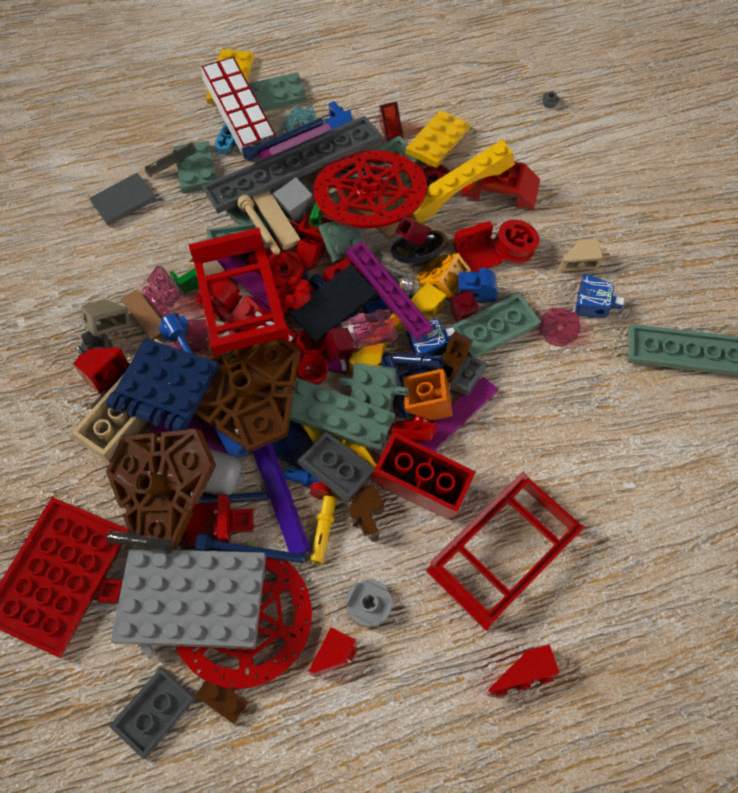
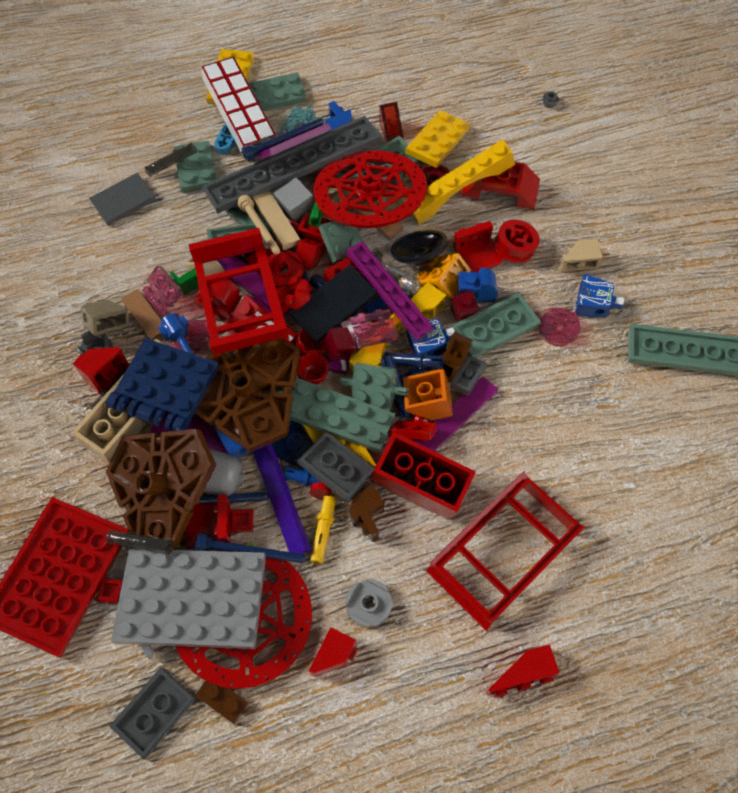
dark red brick [395,215,431,246] -> none

